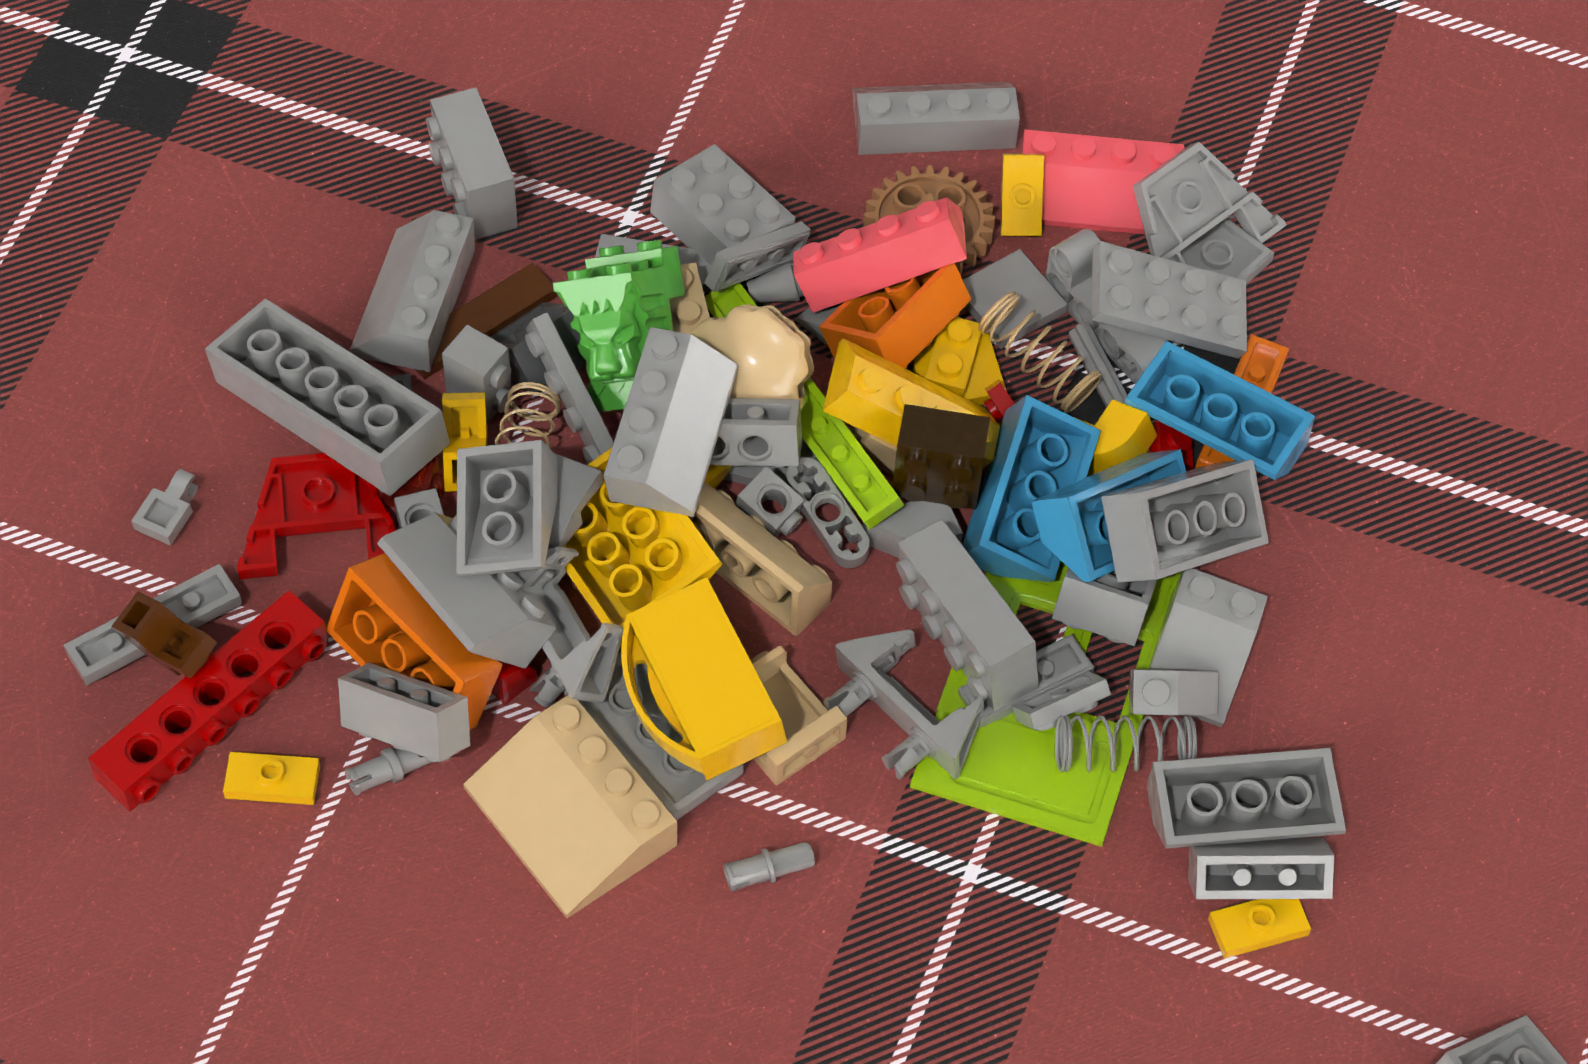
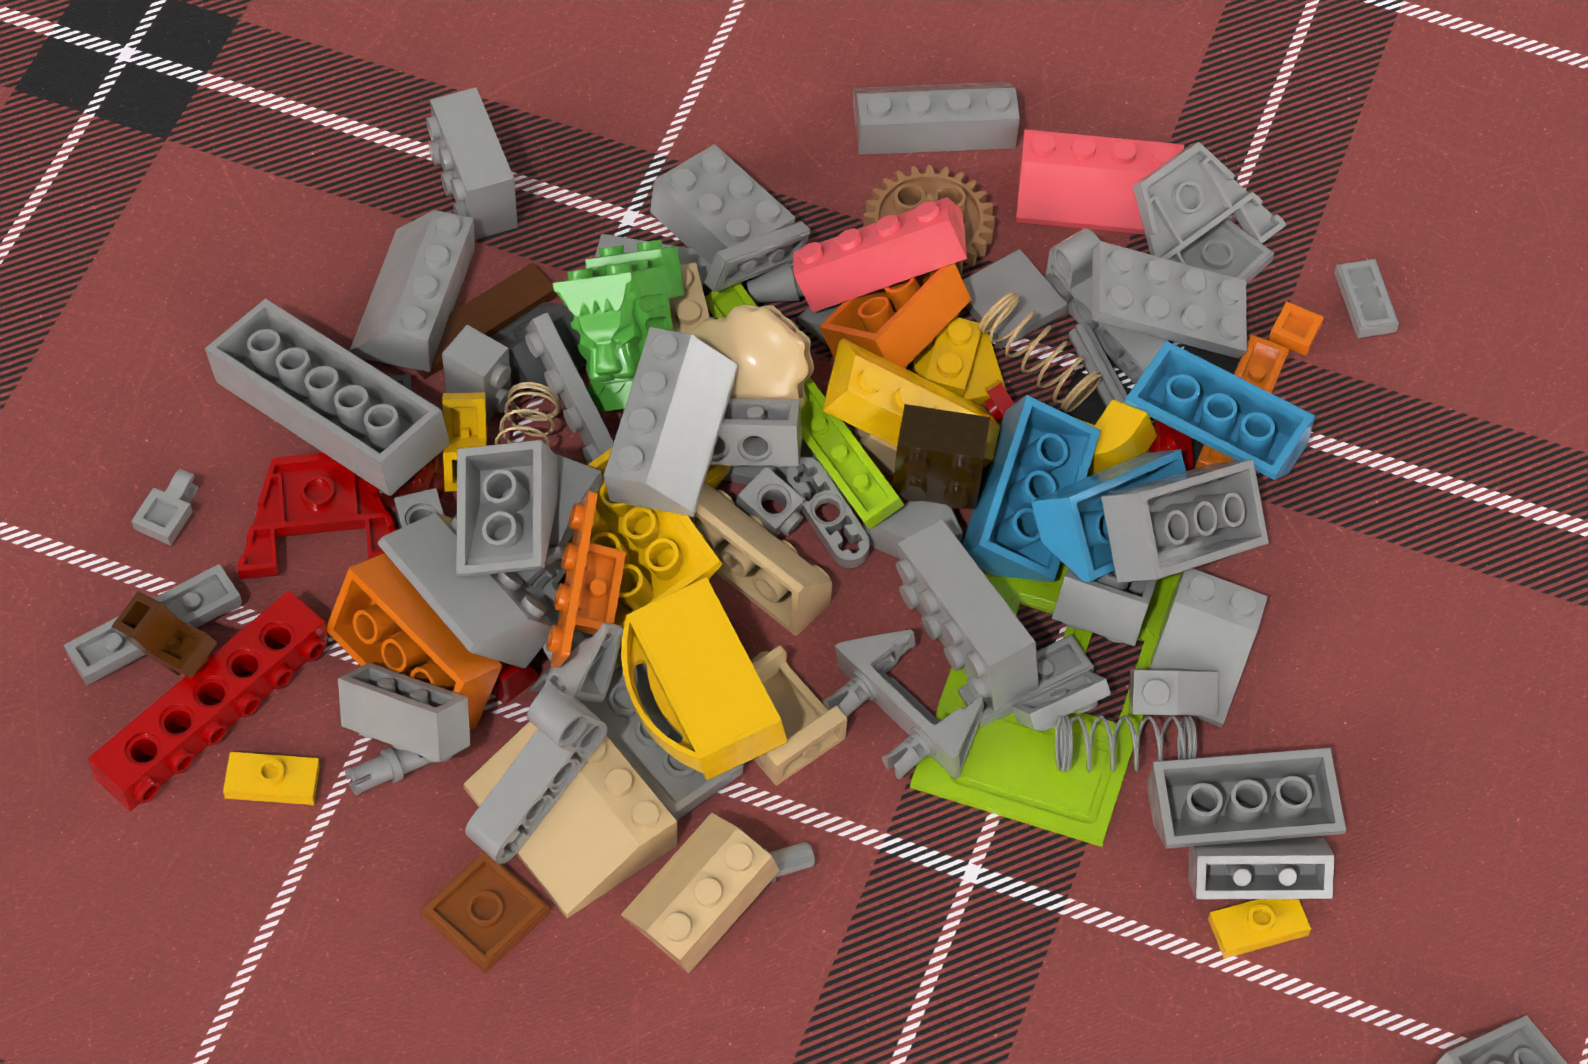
yellow plate [1000,153,1044,236] -> none
none -> dark orange tile [420,851,550,974]
none -> light grey beam [465,689,607,864]
none -> orange bracket [546,491,626,668]
none -> tan slope [621,813,780,974]
none -> orange plate [1268,301,1324,356]
none -> light grey plate [1334,259,1399,338]

